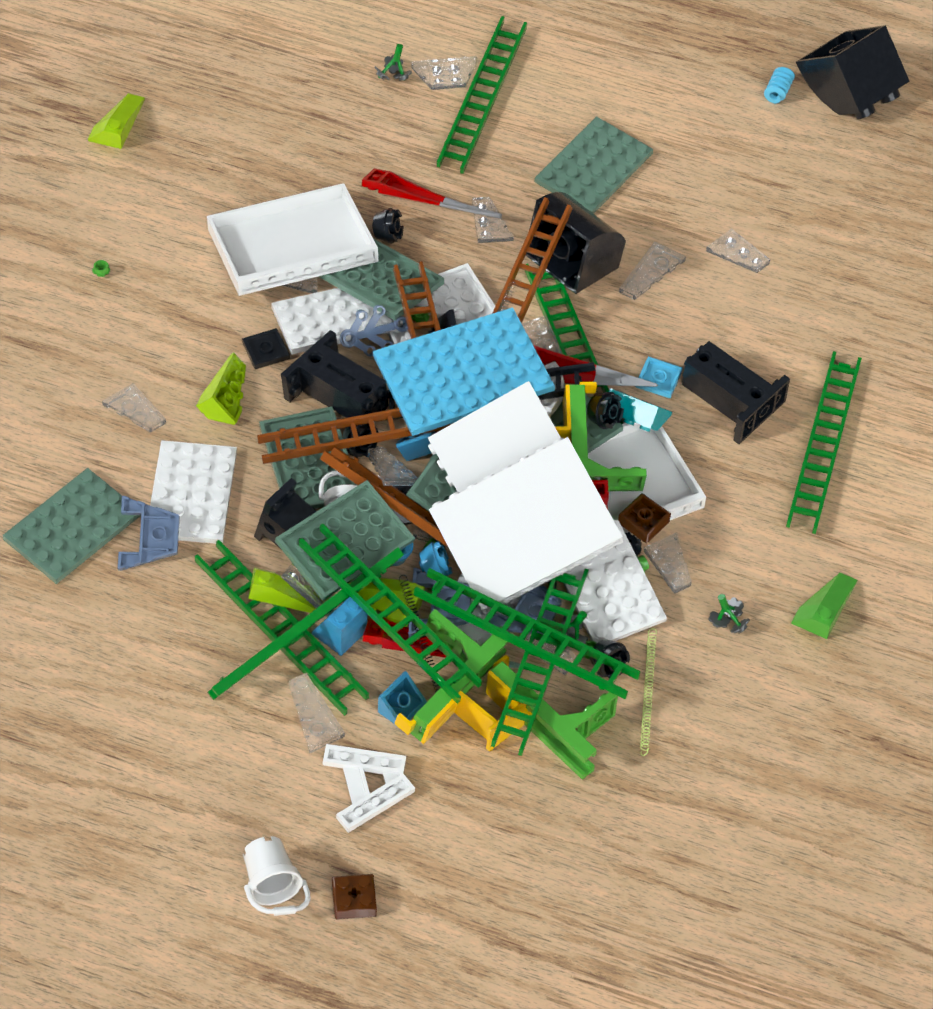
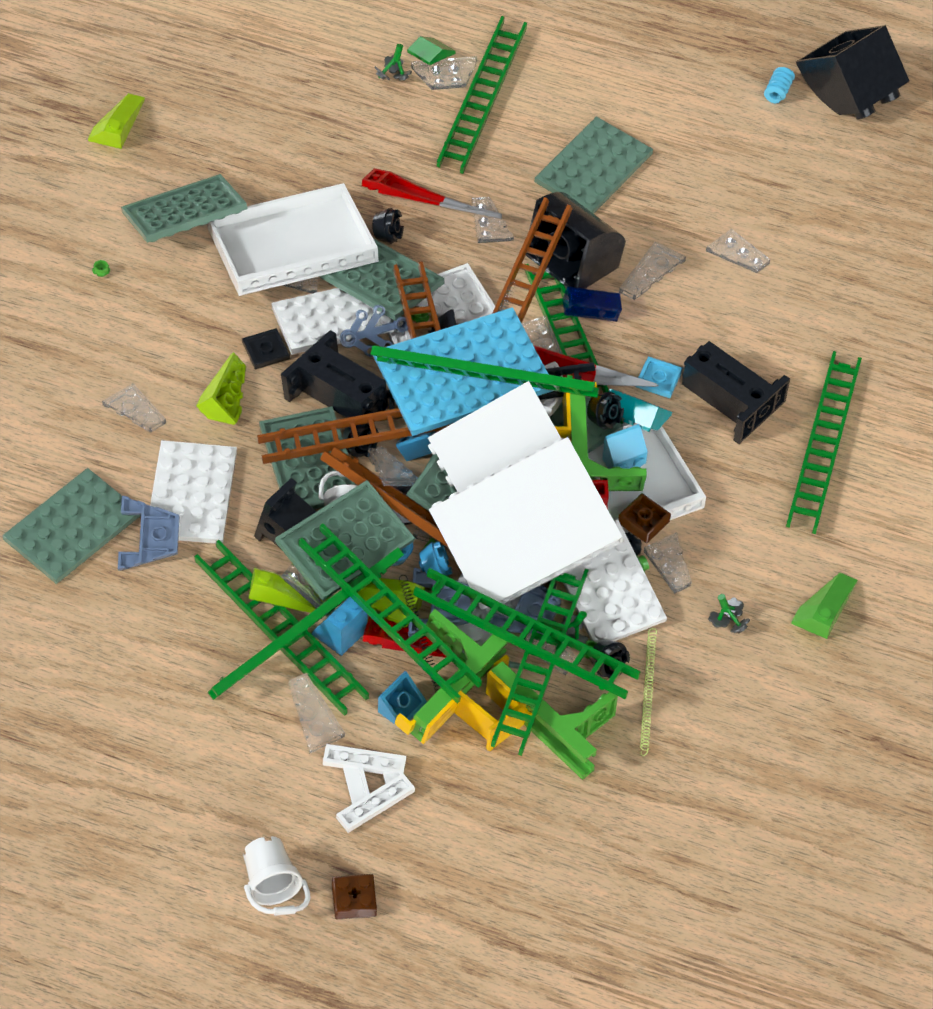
none -> sand green plate [121,174,248,243]
none -> green ladder [371,345,599,398]
none -> slope [407,36,456,65]
none -> clear blue brick [563,287,622,322]
none -> medium azure slope [602,424,648,469]

